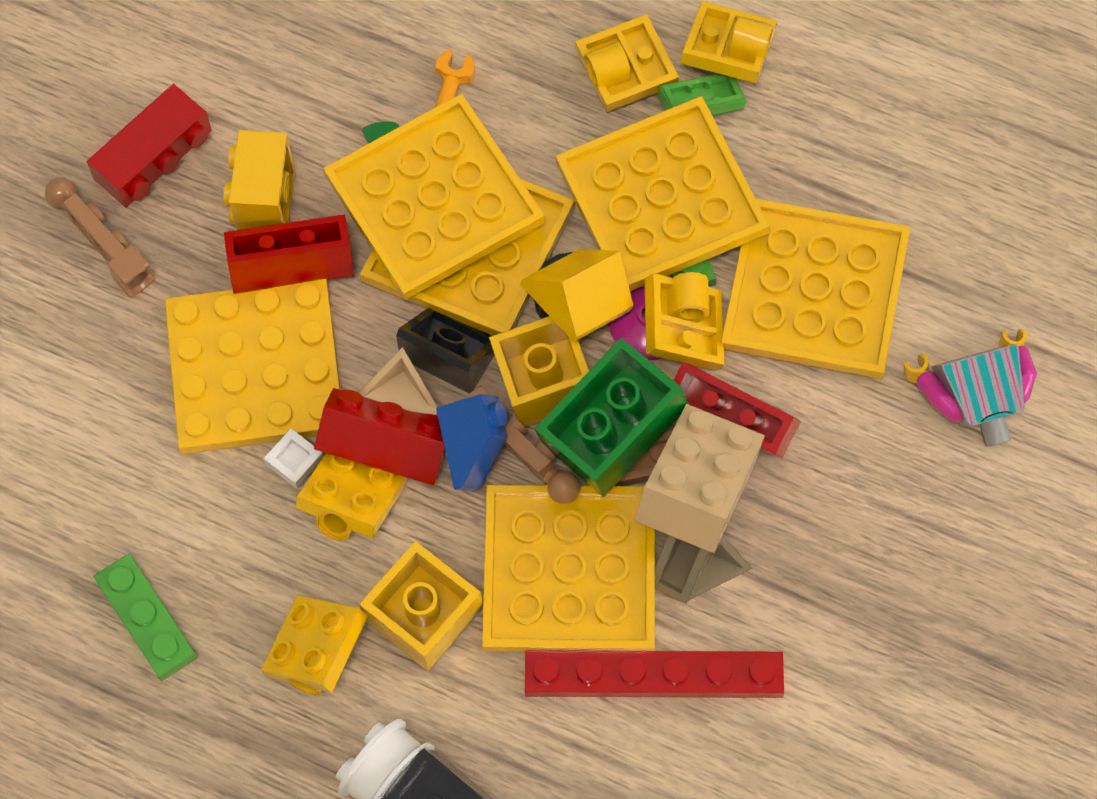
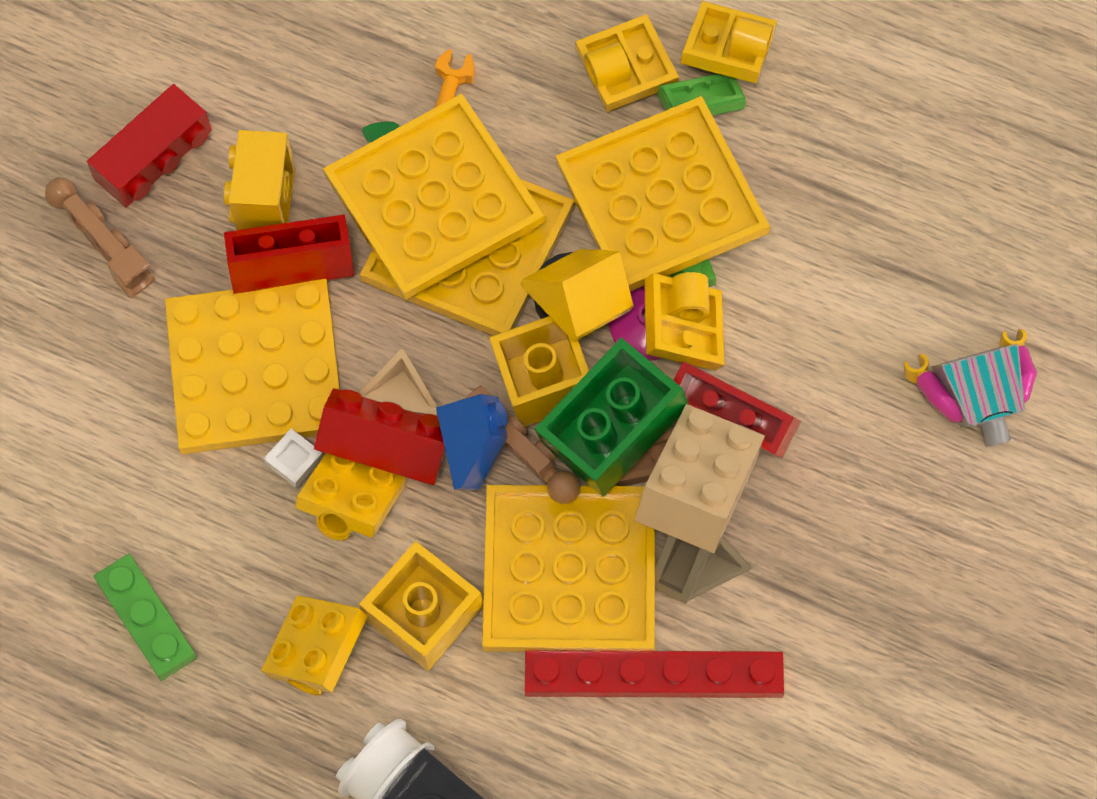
black slope [396,308,495,394] -> none
yellow plate [721,198,910,380] -> none

